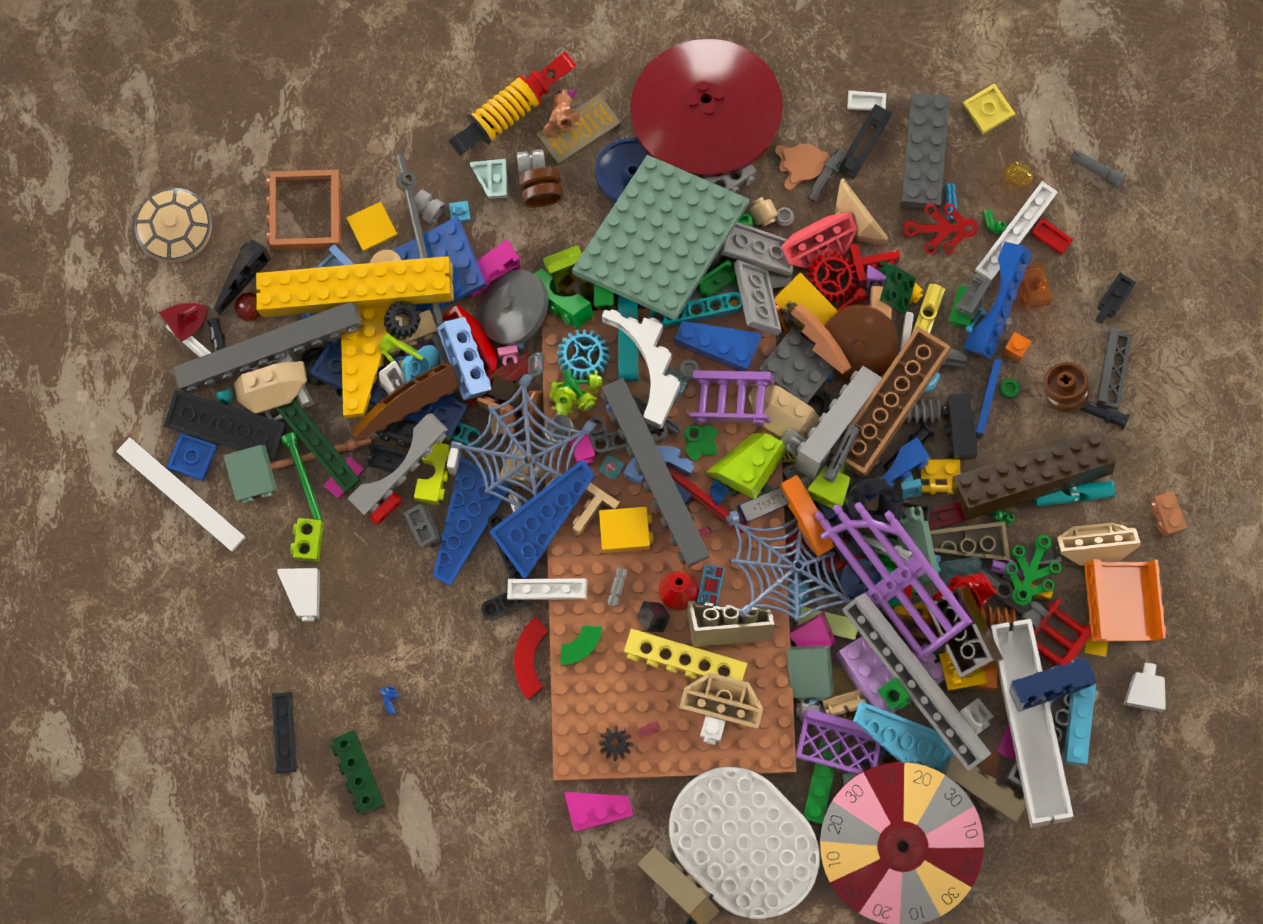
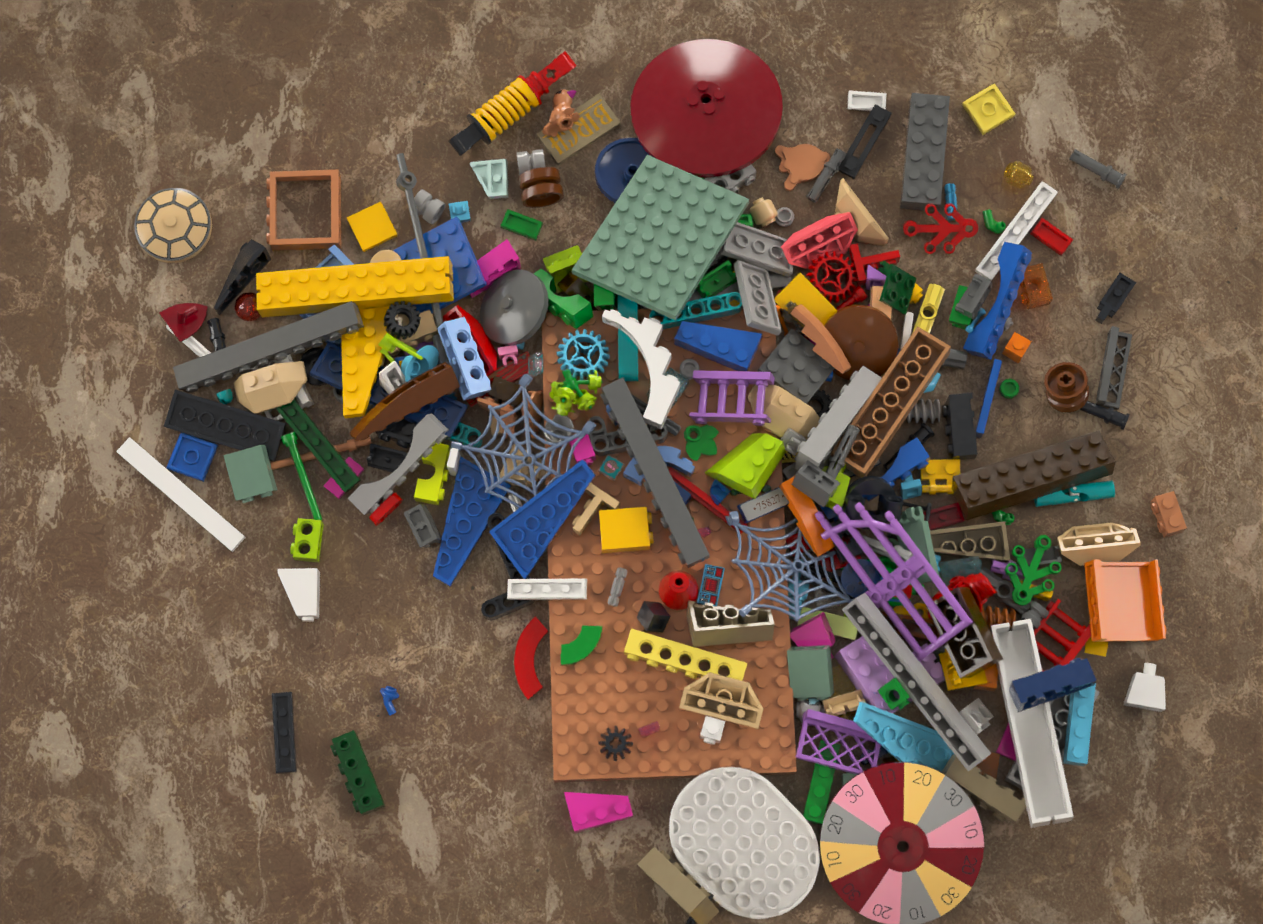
none -> green tile [500,209,543,241]
none -> dark grey hinge [792,460,840,507]

